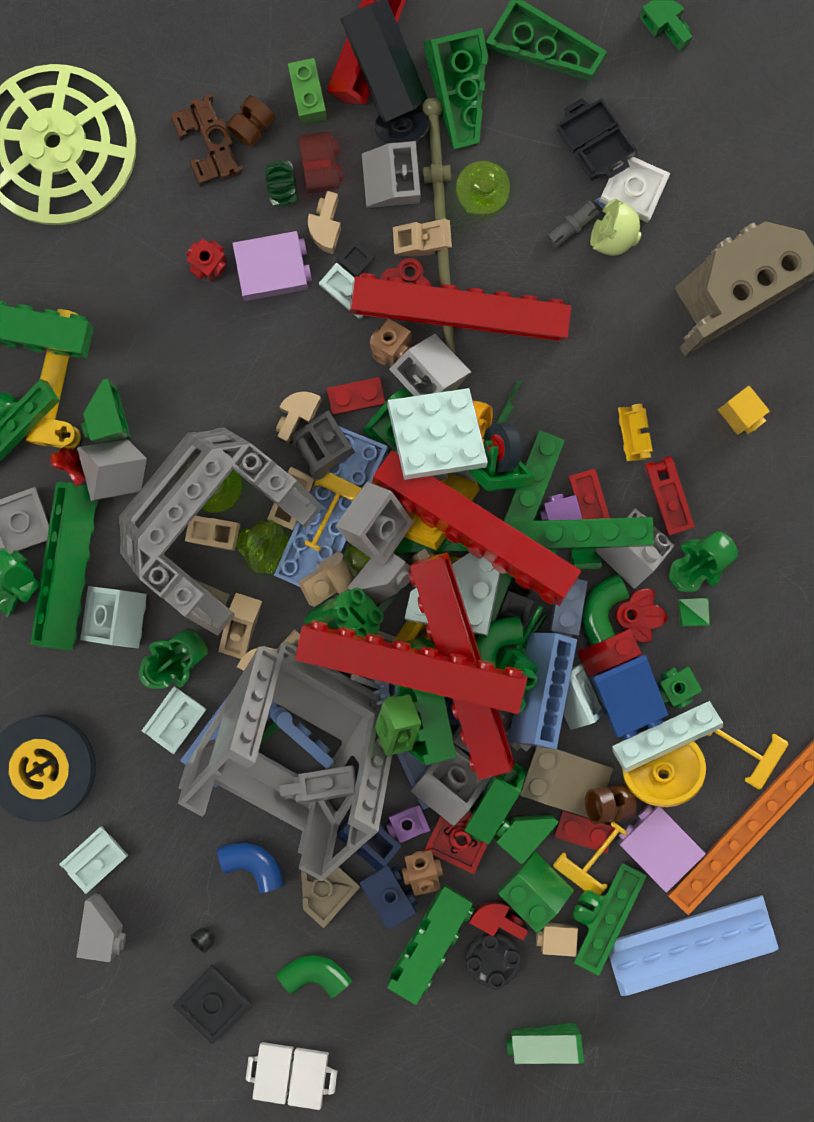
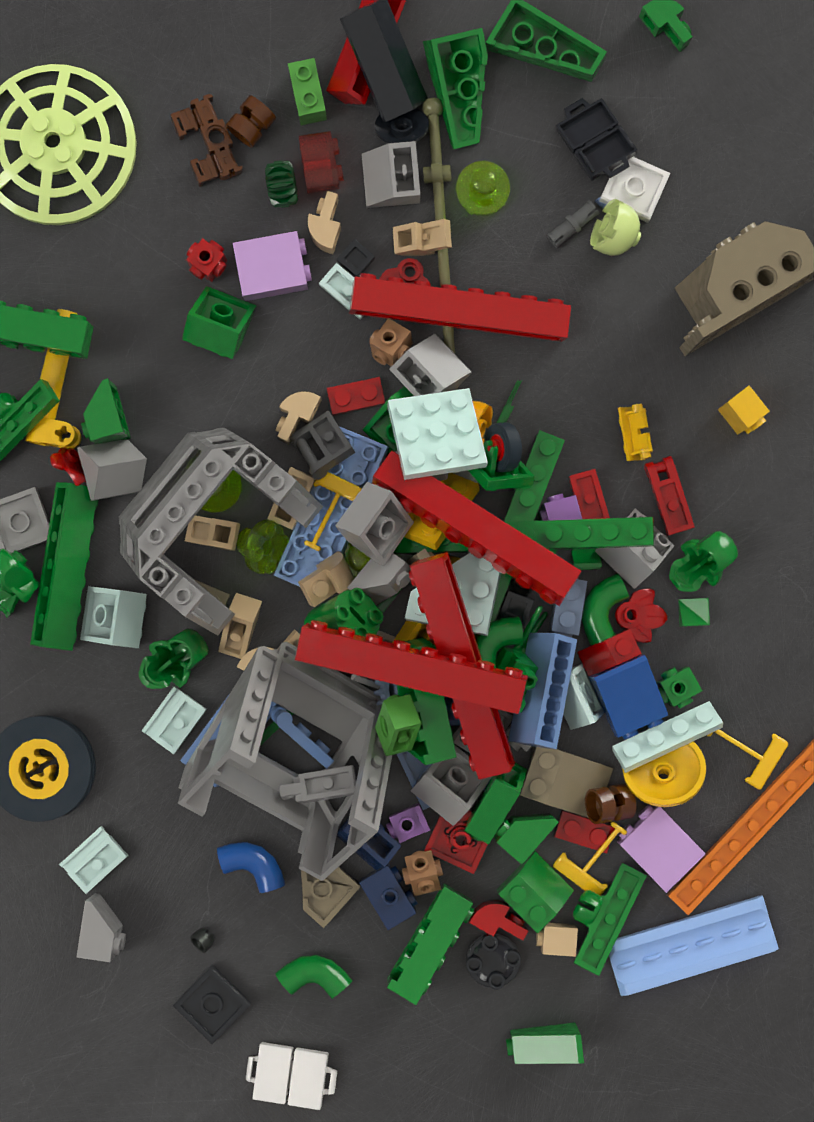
none -> green slope [182,286,256,359]

